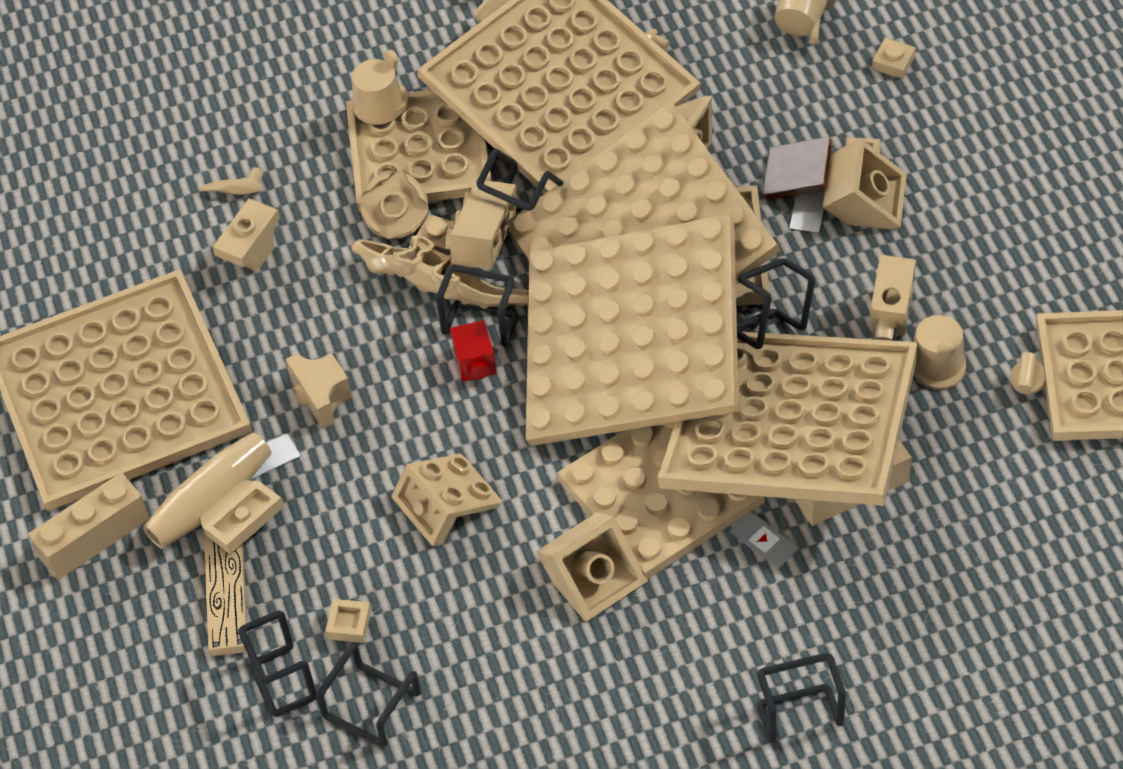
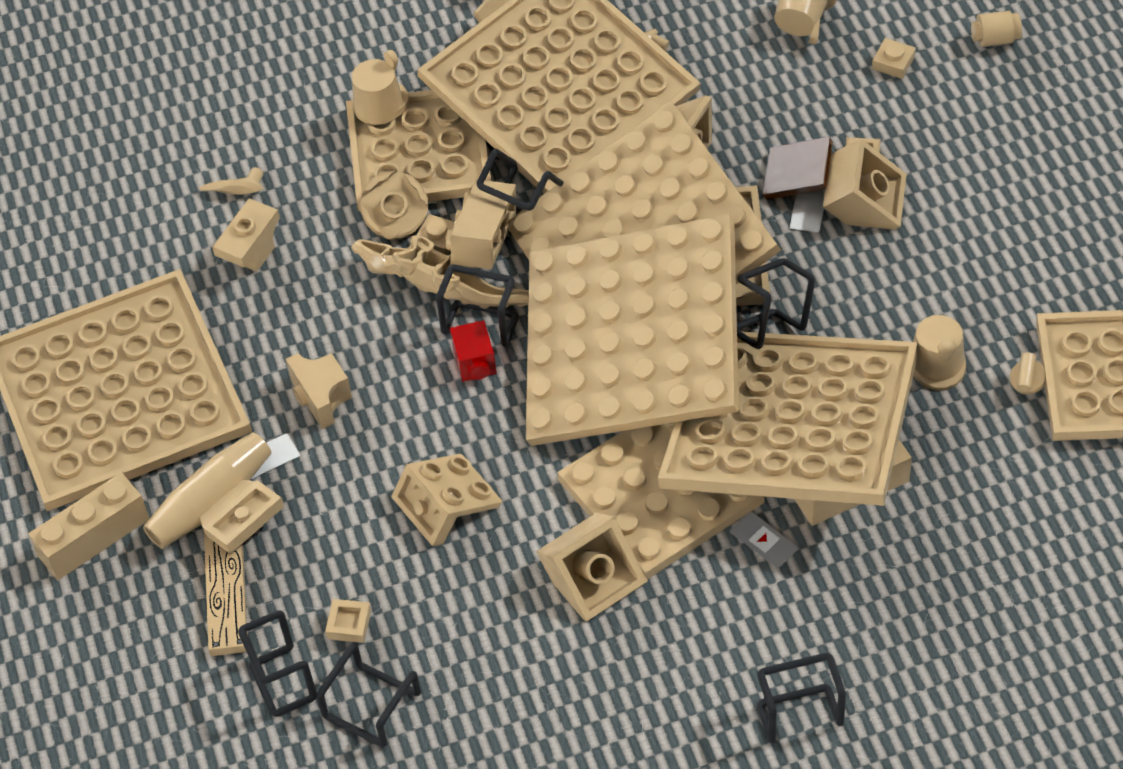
tan torso [870,254,916,341] -> none
none -> tan brick [971,10,1022,47]

